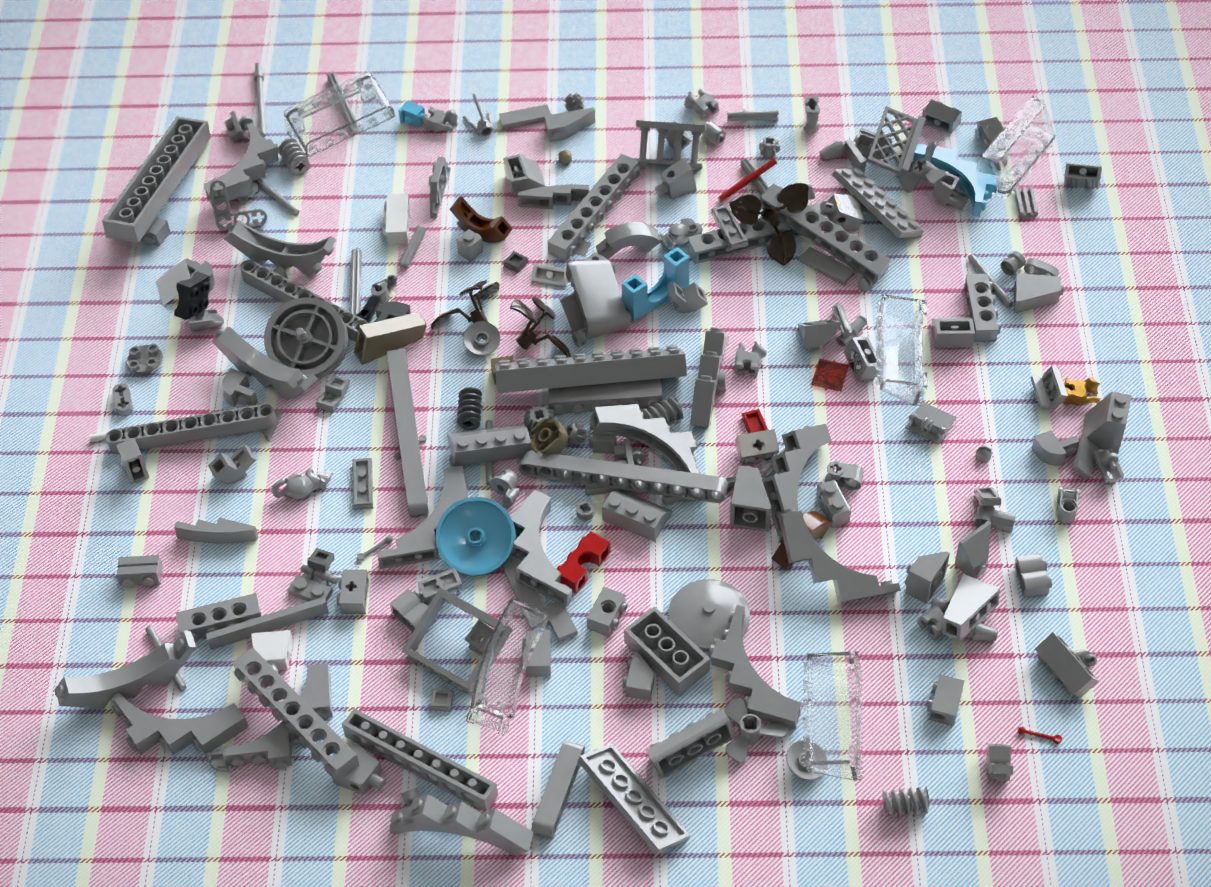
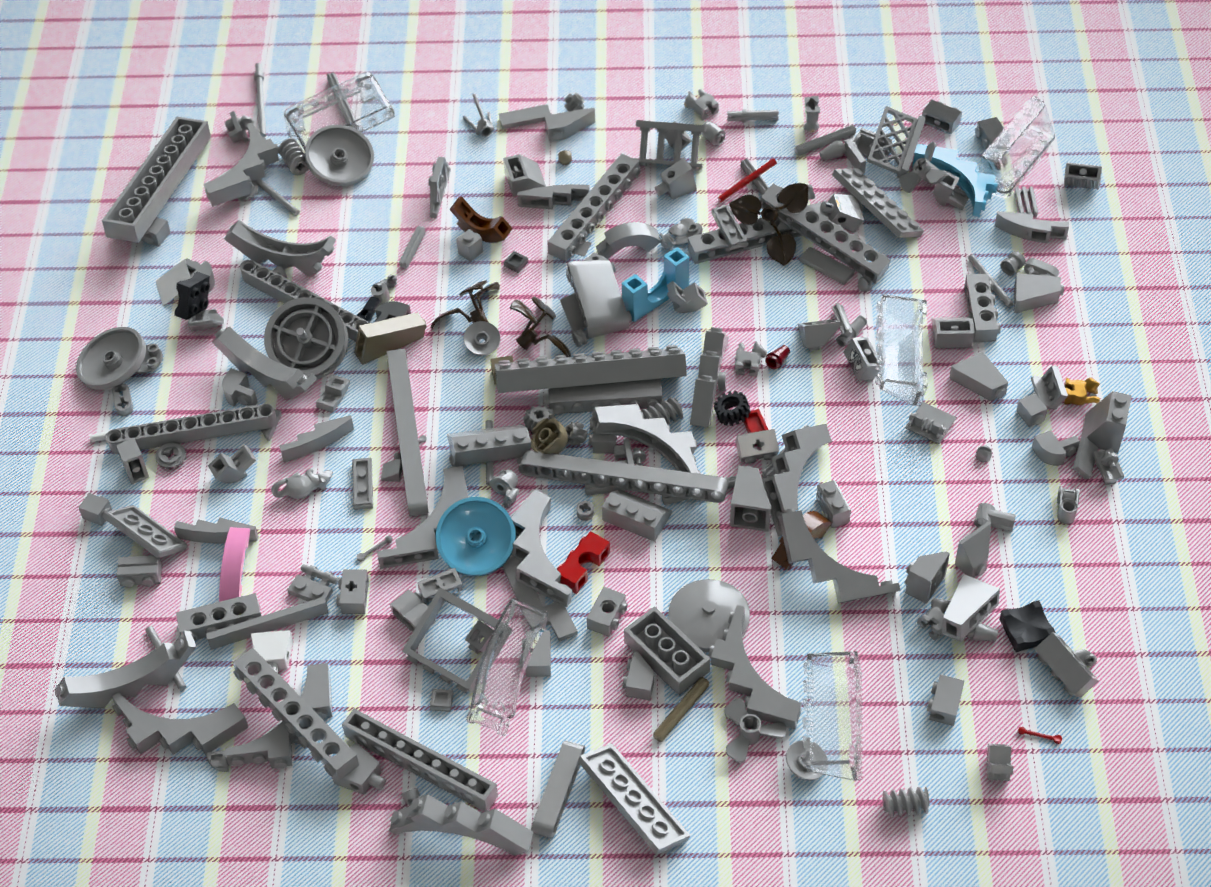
light grey beam [210,179,267,231] -> none
dark grey tile [307,548,335,572] -> none
light grey axle [350,248,362,316] -> none
white brick [383,193,410,245] -> none
medium azure brick [398,100,425,128] -> none
light grey animal [423,106,458,132] -> none
dark grey piece [457,387,482,430] -> none
white slope [531,263,568,287] -> none
light grey slope [646,709,736,779] -> none
light grey gear [759,137,780,158] -> none
clear red piece [811,358,849,392] -> none
light grey piece [825,461,864,490] -> none
light grey tile [974,487,1001,506] -> none
light grey brick [1014,553,1052,598] -> none
none -> light grey dish [76,327,146,390]
none -> light grey brick [78,493,112,526]
none -> light grey tile [103,505,187,558]
none -> light grey gear [155,443,186,470]
none -> bright pink slope [219,527,250,602]
none -> light grey slope [279,415,354,462]
none -> light grey dish [305,125,374,186]
none -> light grey slope [381,459,402,482]
none -> dark tan axle [653,677,709,742]
none -> black tyre [714,391,751,426]
none -> dark red cone [765,345,790,369]
none -> light grey axle [795,125,856,156]
none -> light grey slope [949,352,1009,401]
none -> light grey slope [995,211,1069,243]
none -> black brick [999,600,1056,653]
none -> light grey brick [1016,393,1048,427]

